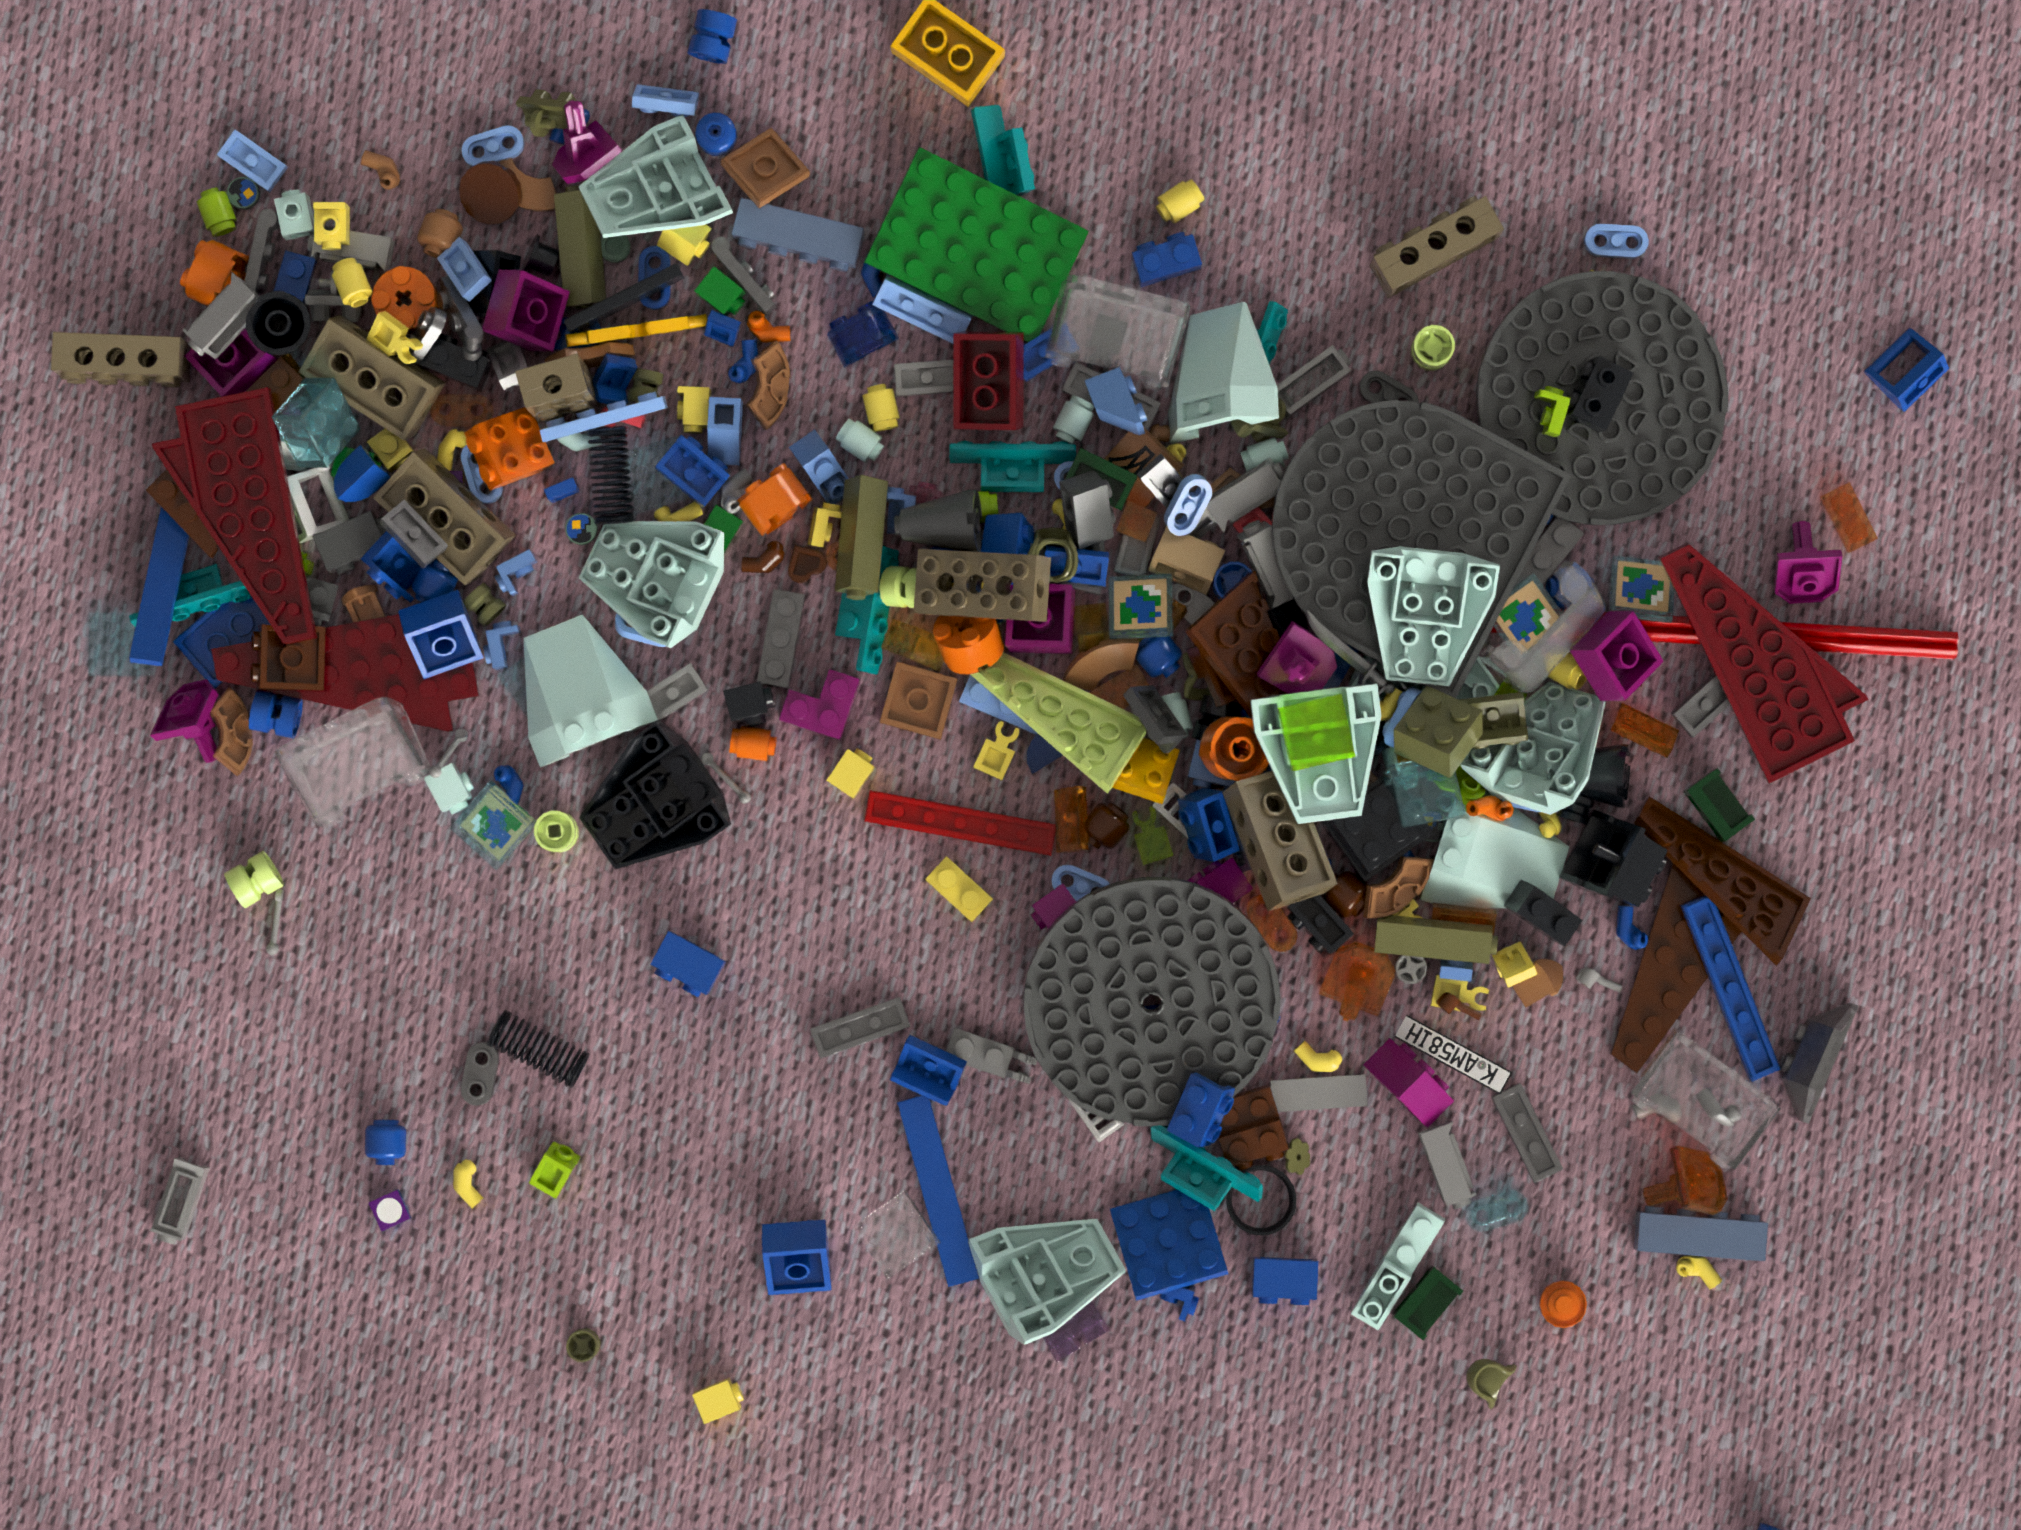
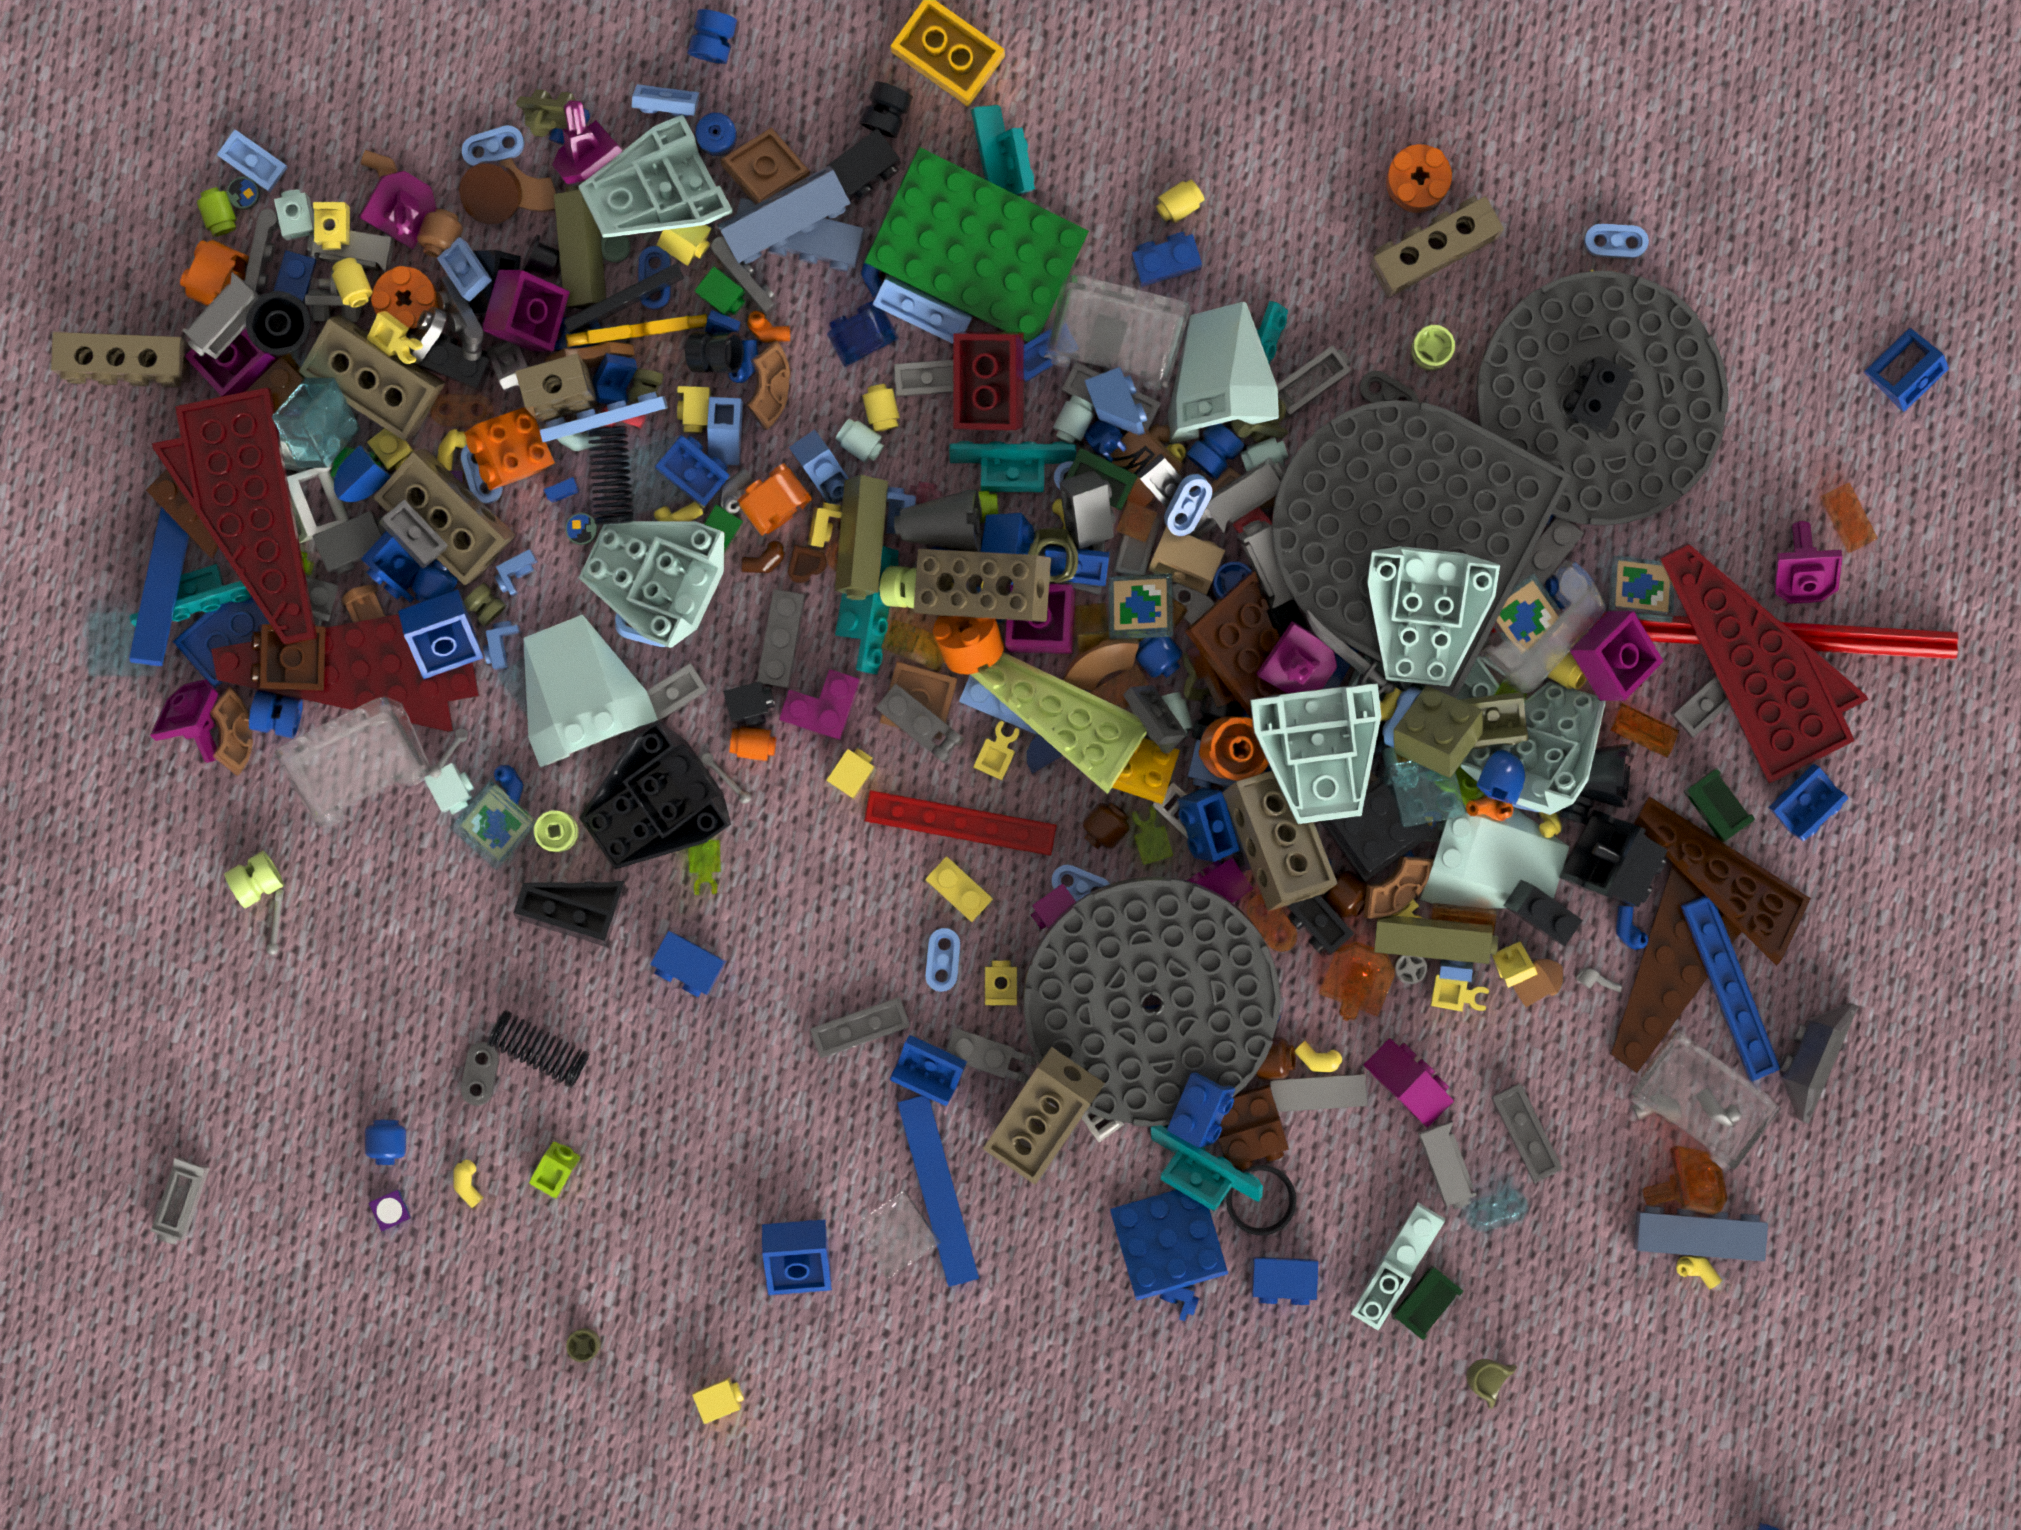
light aqua wedge [969,1219,1126,1345] -> none
clear purple legs [1043,1301,1110,1362] -> none
clear orange plate [1054,786,1089,854] -> none
clear neon green plate [1277,693,1355,771] -> none
olive plant [1284,1138,1310,1175] -> none
sticker [1395,1015,1512,1094] -> none
reddish brown hand [1436,992,1482,1020] -> none
lime bracket [1534,386,1571,437] -> none
orange plate [1539,1280,1587,1328] -> none
none -> magenta piece [358,170,437,249]
none -> black wedge [513,881,626,947]
none -> black wheel [685,331,744,373]
none -> clear neon green plate [688,840,722,895]
none -> sand blue brick [718,165,851,264]
none -> black brick [827,128,901,201]
none -> black wheel [859,81,913,138]
none -> flat silver plate [876,683,964,763]
none -> light blue plate [925,928,960,992]
none -> dark tan brick [983,1047,1105,1185]
none -> light yellow brick [985,961,1017,1005]
none -> blue plate [1084,420,1126,462]
none -> blue wheel [1185,423,1245,480]
none -> reddish brown head [1256,1037,1296,1080]
none -> orange brick [1386,144,1452,213]
none -> blue brick [1476,749,1526,805]
none -> blue bracket [1768,764,1848,841]

